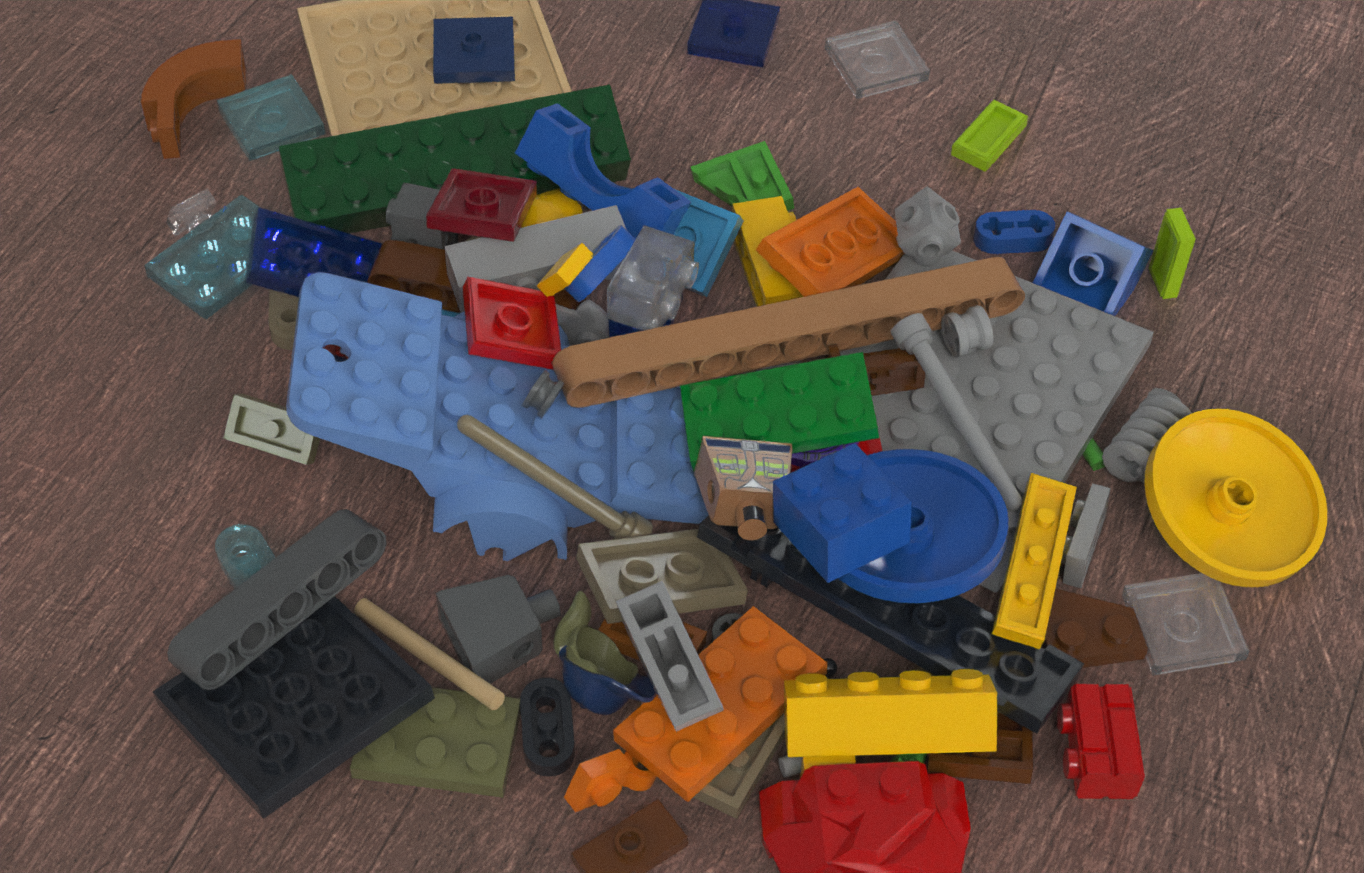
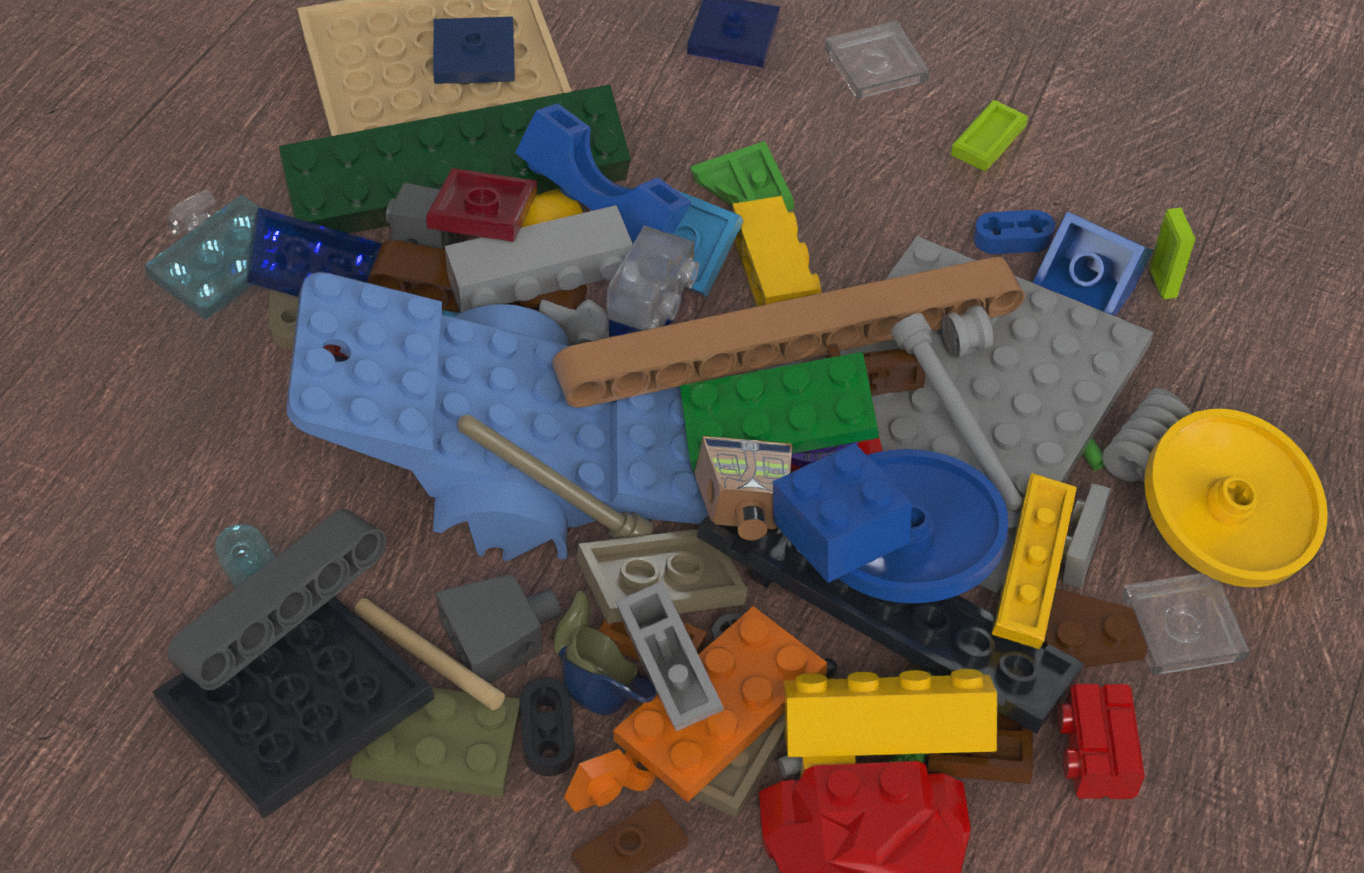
dark orange arch [141,39,247,159] -> none
clear light blue tile [217,74,326,161] -> none
plate [223,393,320,465] -> none
red tile [462,276,561,370] -> none
dark grey bush [522,370,565,418] -> none
yellow tile [536,243,593,297] -> none
blue beam [564,225,638,302] -> none
orange plate [756,187,905,297] -> none
light grey brick [894,186,961,266] -> none

